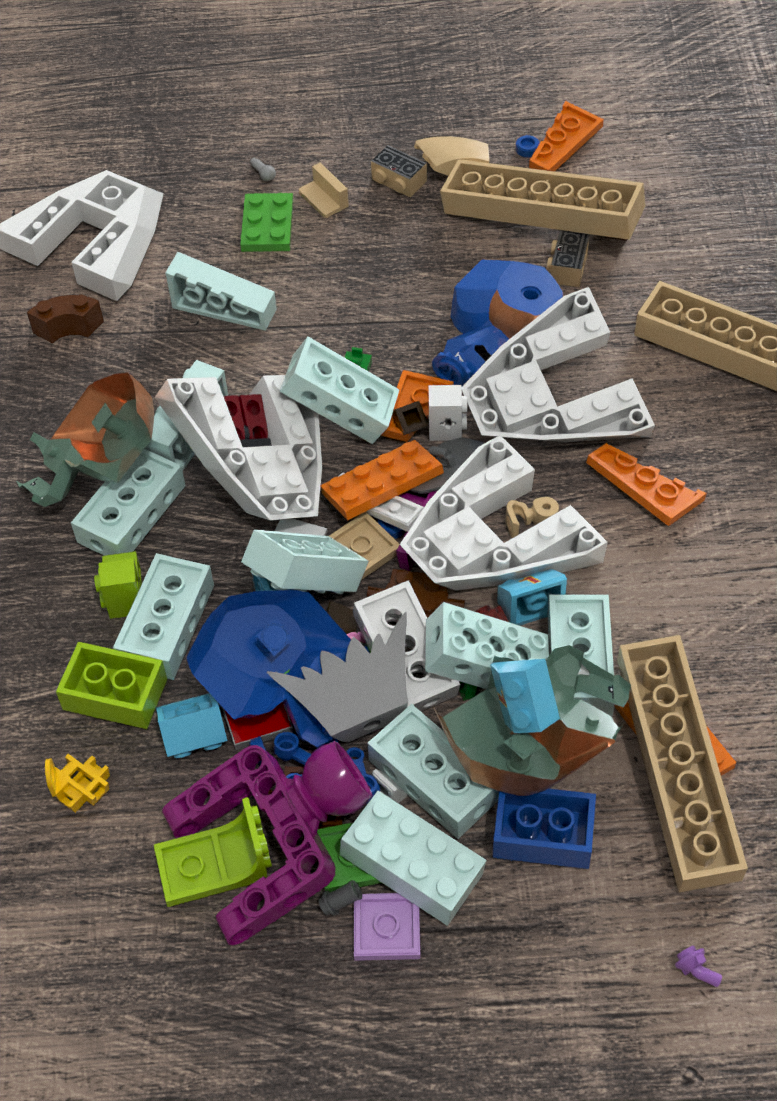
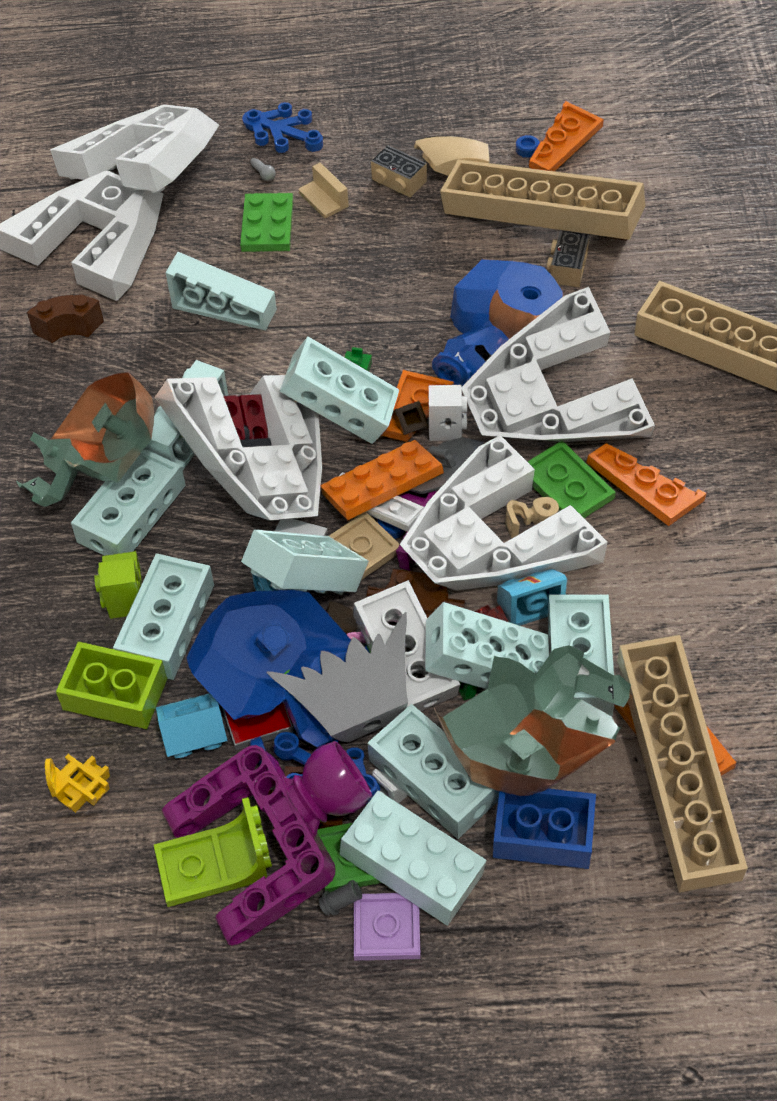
medium azure slope [490,659,560,733] -> none
medium lavender plate [675,946,722,987] -> none
none -> white piece [50,105,219,193]
none -> blue plant [242,102,323,153]
none -> bright green plate [528,441,616,518]

